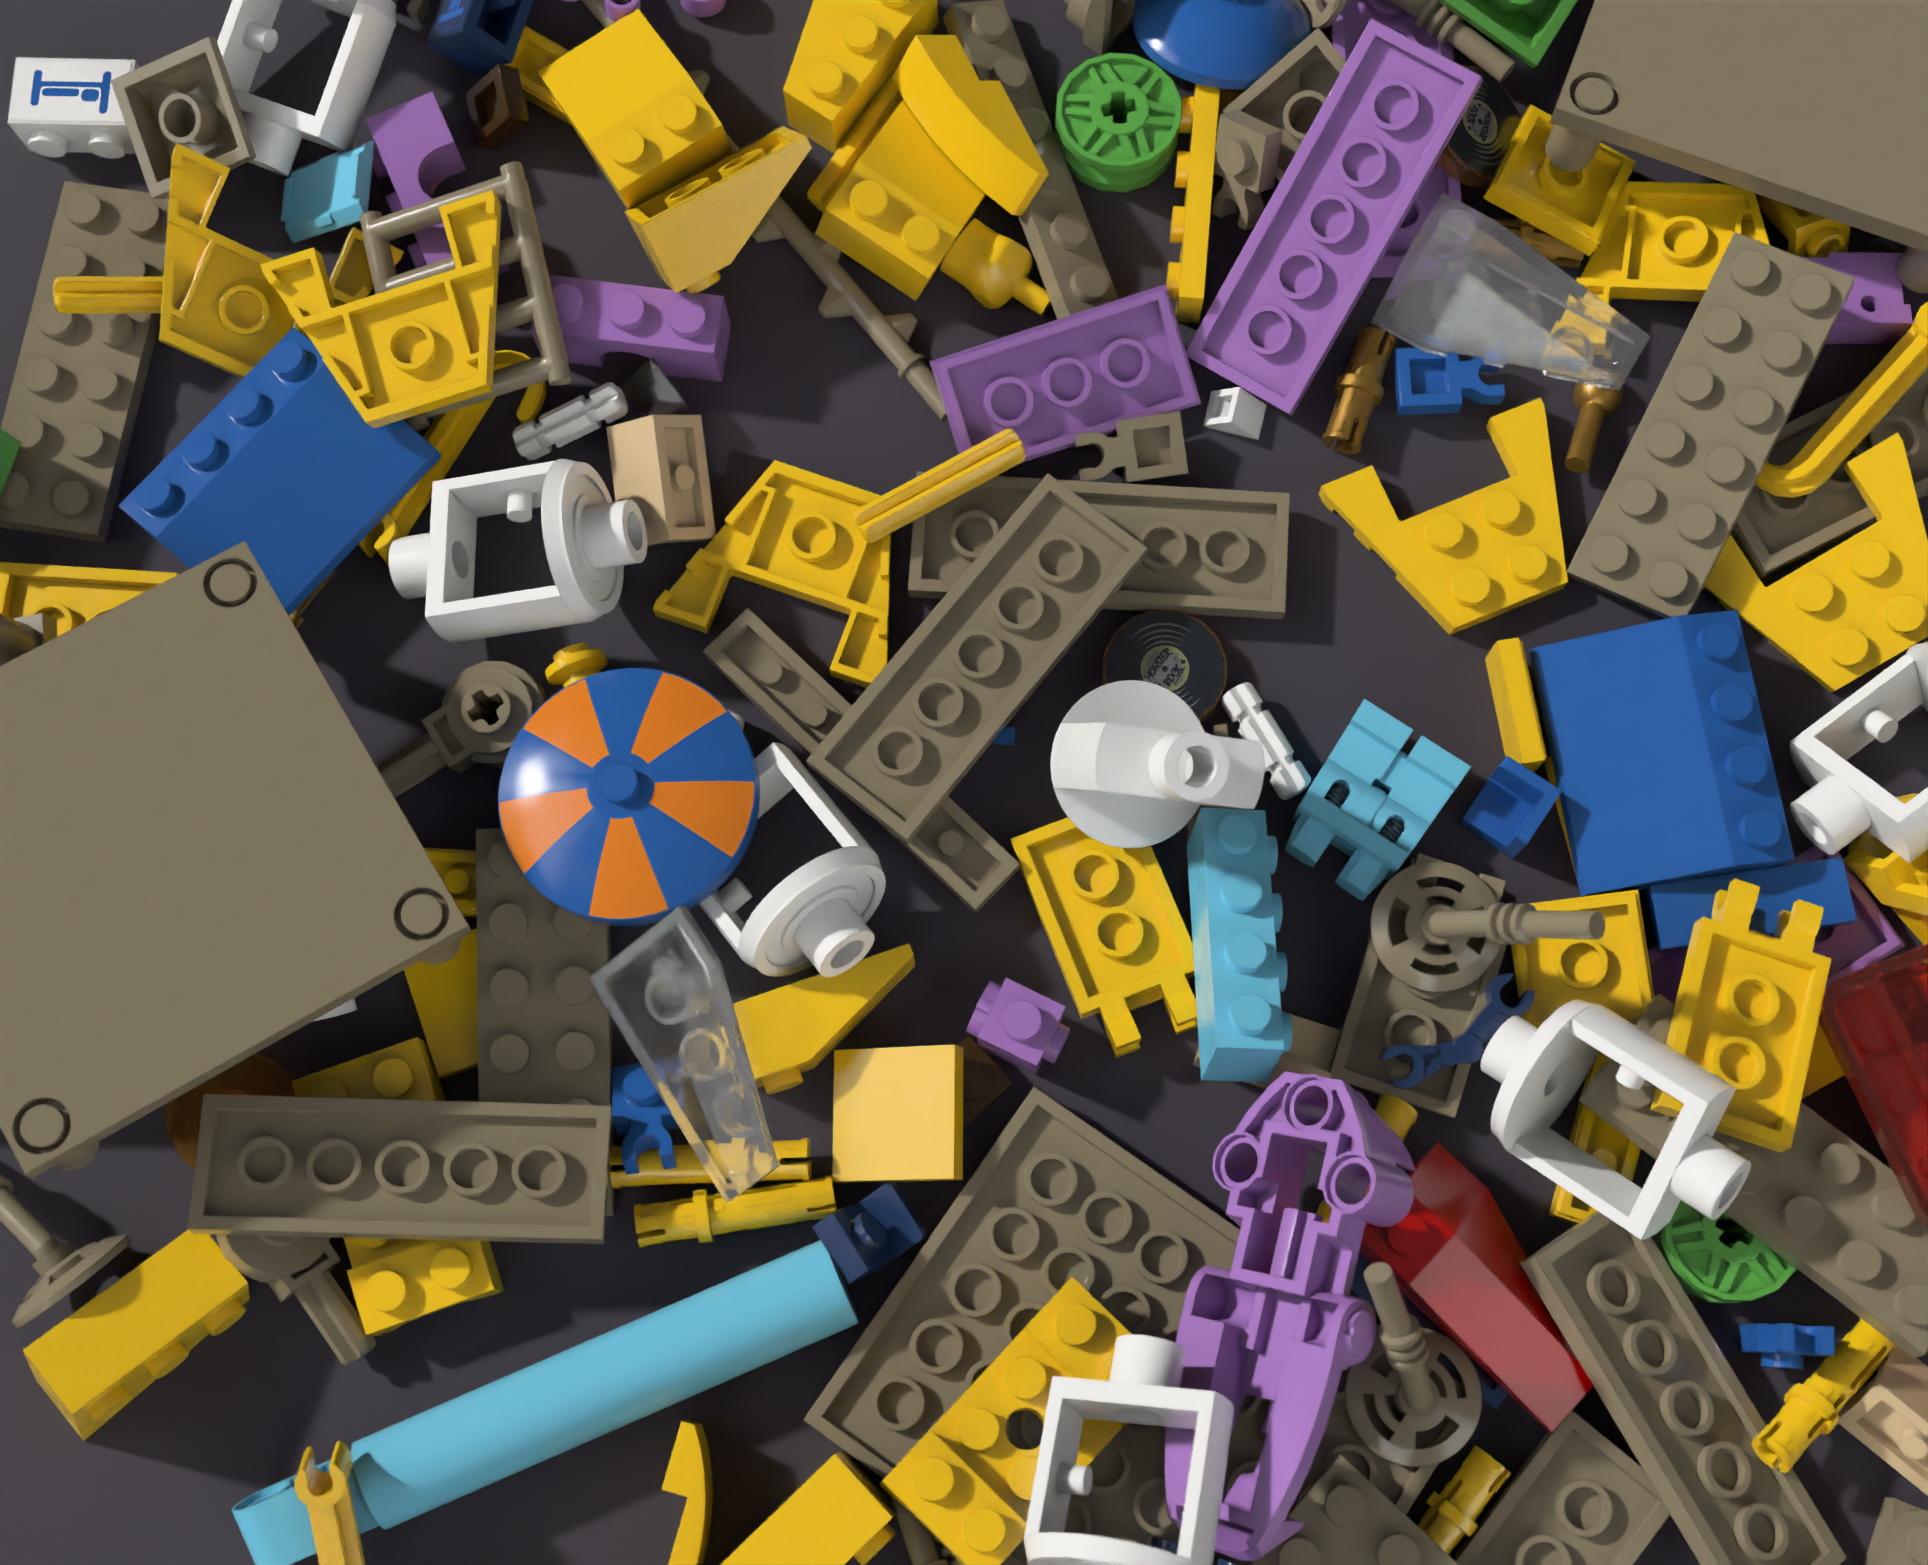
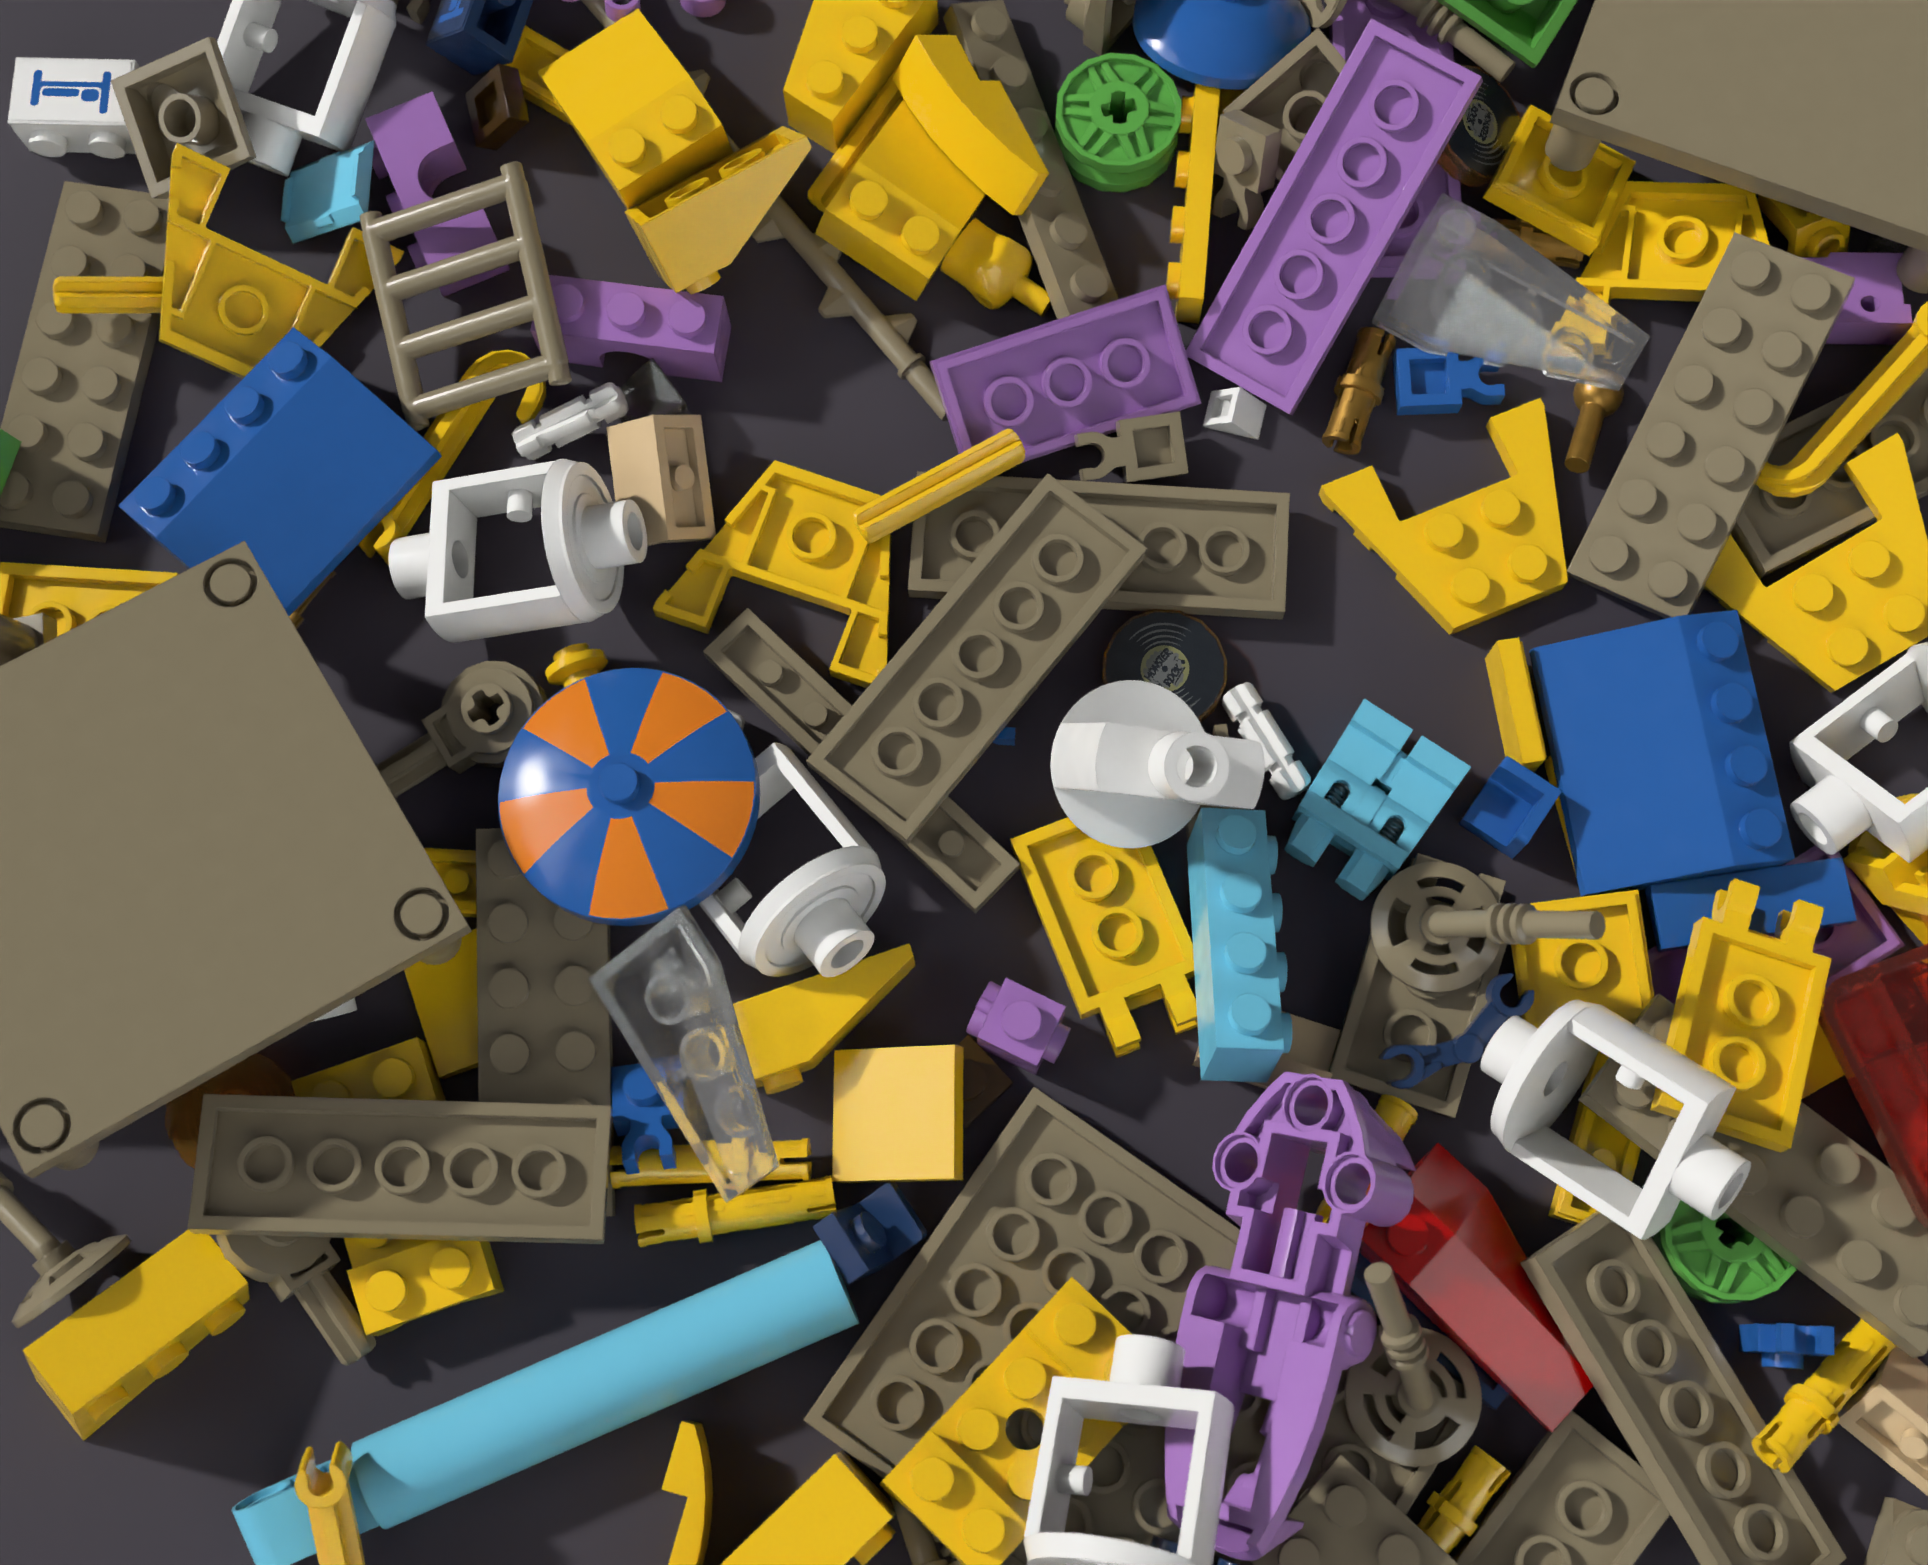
yellow wing [260,190,501,429] -> none

